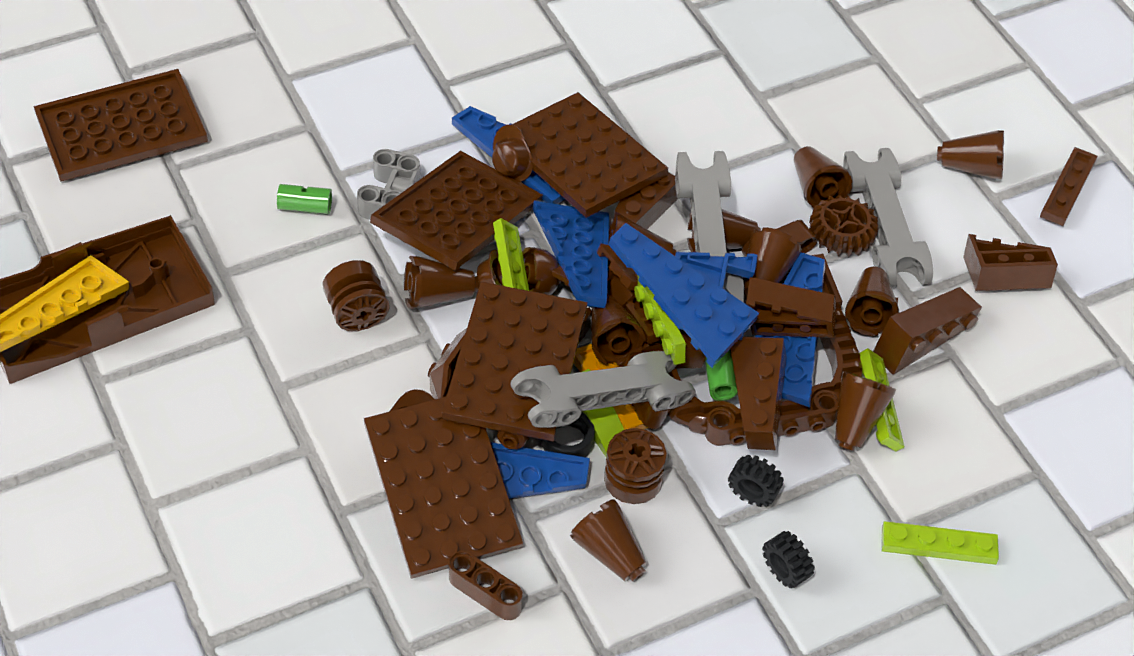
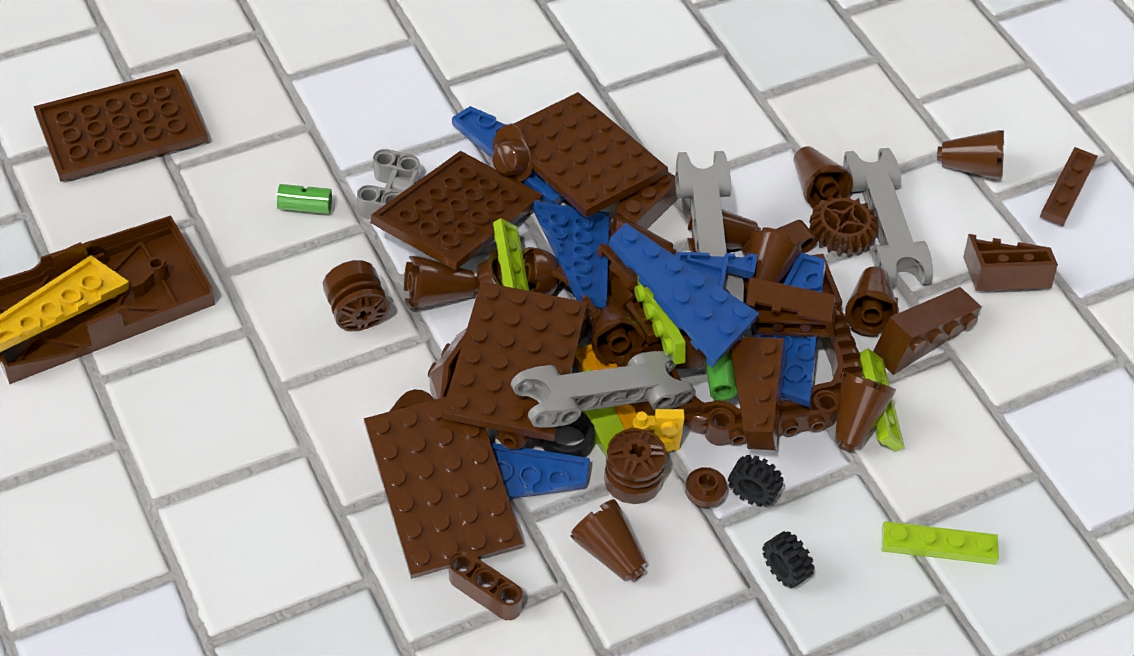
none -> reddish brown piece [582,294,602,319]
none -> yellow plate [632,409,684,452]
none -> reddish brown plate [685,467,727,507]

